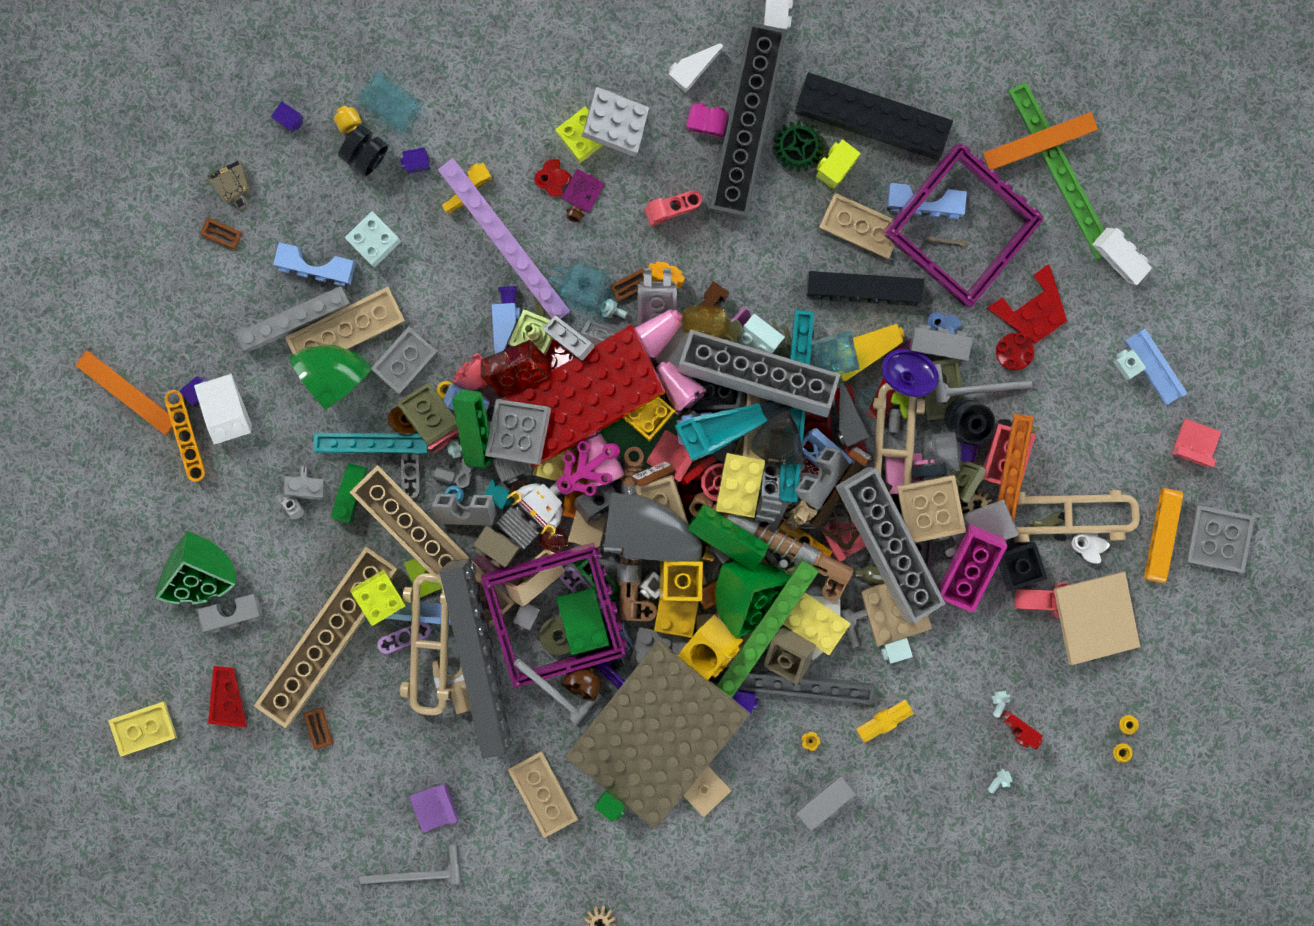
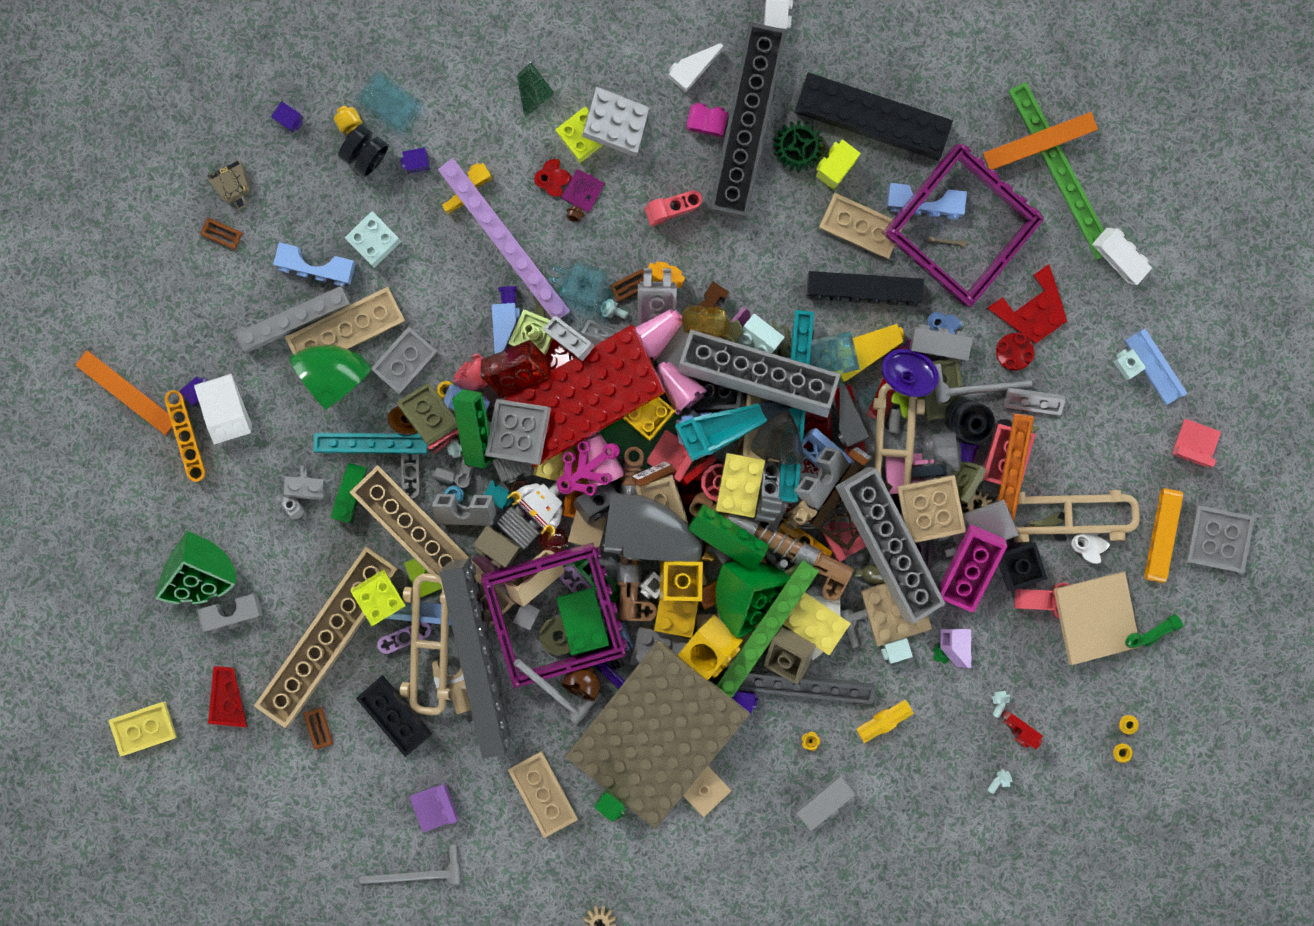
none -> black plate [356,675,432,757]
none -> clear green slope [517,63,554,117]
none -> green plant [933,642,950,664]
none -> lavender slope [940,628,972,668]
none -> light grey plate [1004,388,1065,416]
none -> green plant [1125,614,1183,648]

